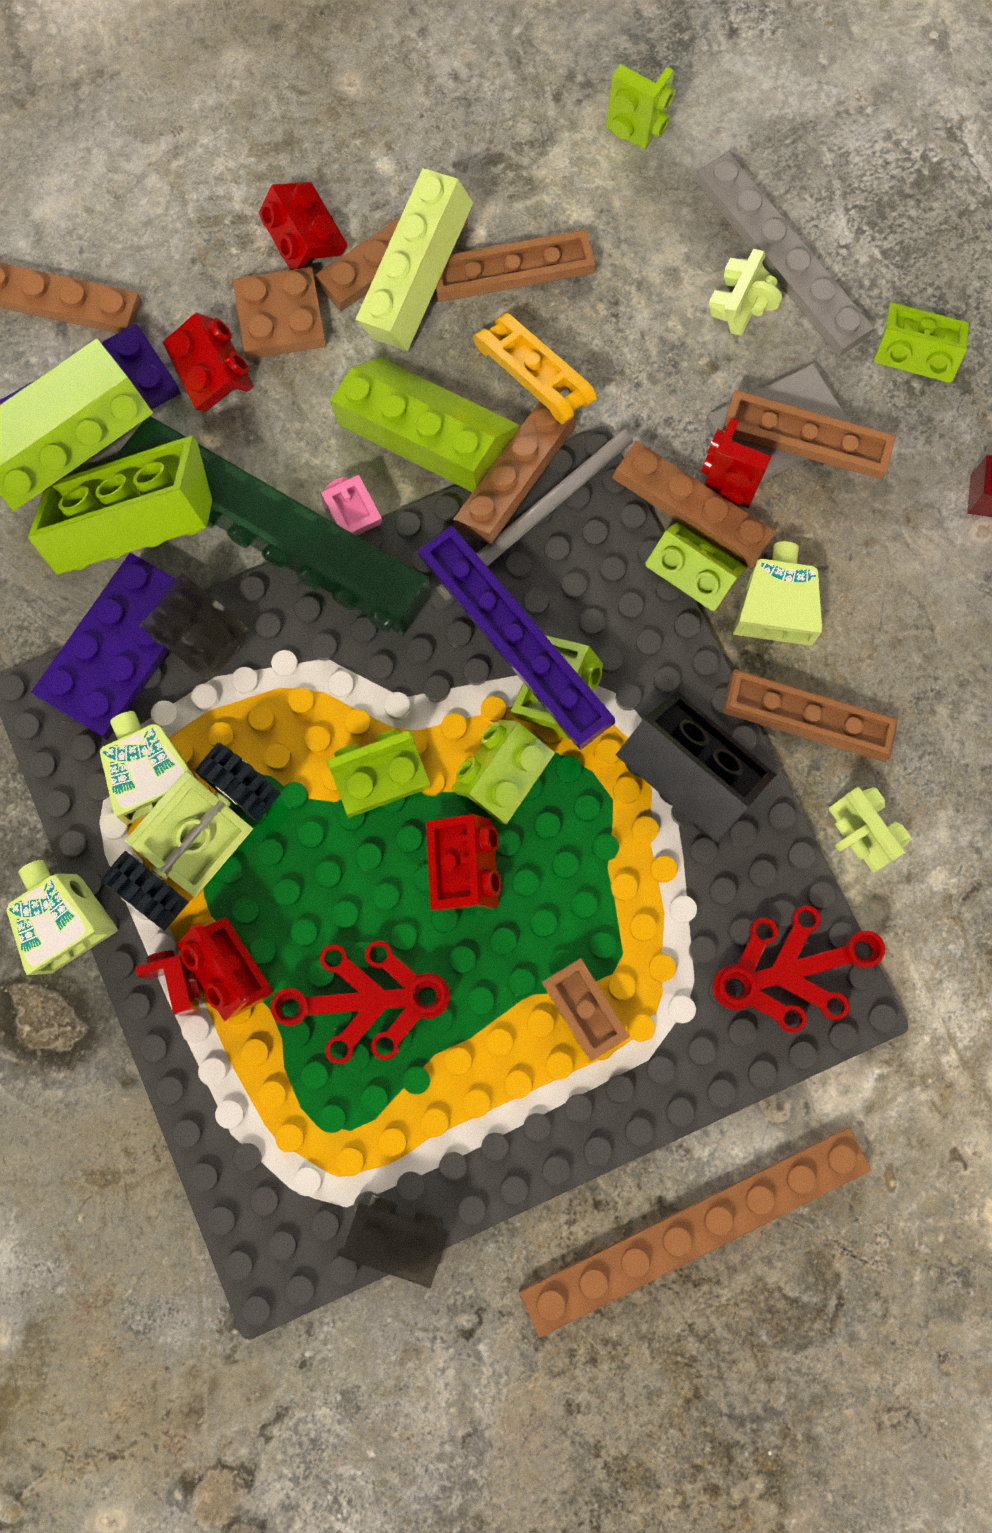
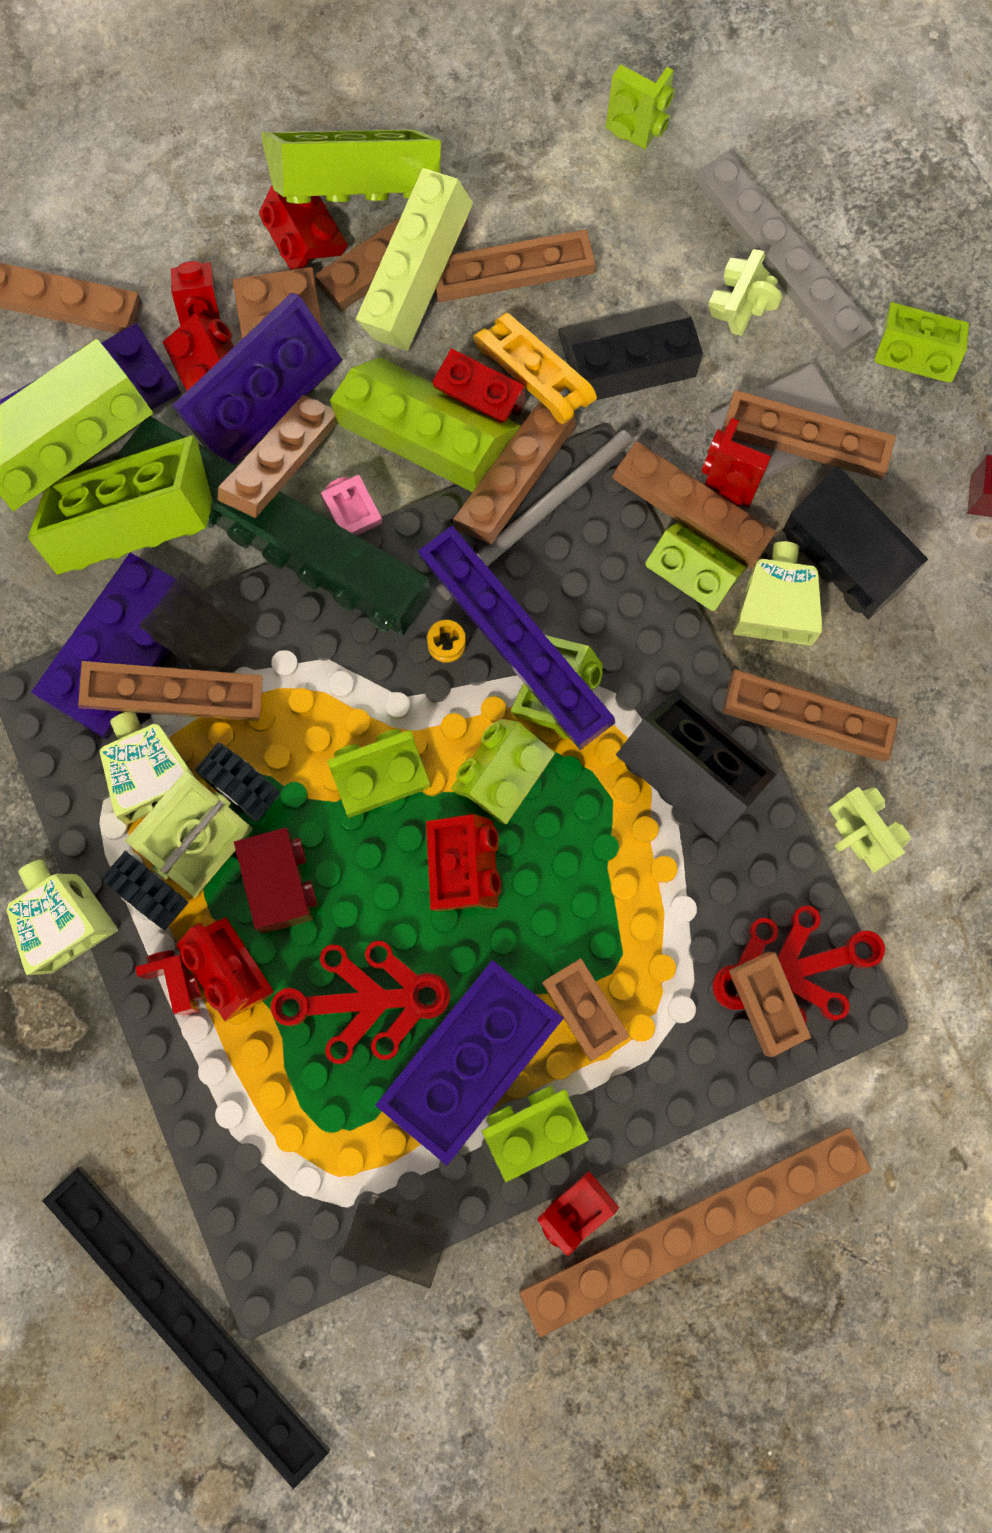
none -> black tile [42,1167,331,1489]
none -> medium nougat plate [78,661,263,721]
none -> red bracket [171,261,220,326]
none -> dark purple plate [172,293,342,471]
none -> medium nougat plate [217,395,338,518]
none -> dark red brick [234,827,318,934]
none -> lime slope [261,129,441,204]
none -> dark purple plate [375,960,564,1166]
none -> yellow bush [427,620,466,663]
none -> red bracket [432,348,526,423]
none -> lime bracket [481,1085,589,1183]
none -> red bracket [537,1171,620,1256]
none -> black slope [558,302,703,400]
none -> medium nougat plate [729,952,811,1057]
none -> black slope [783,466,928,620]

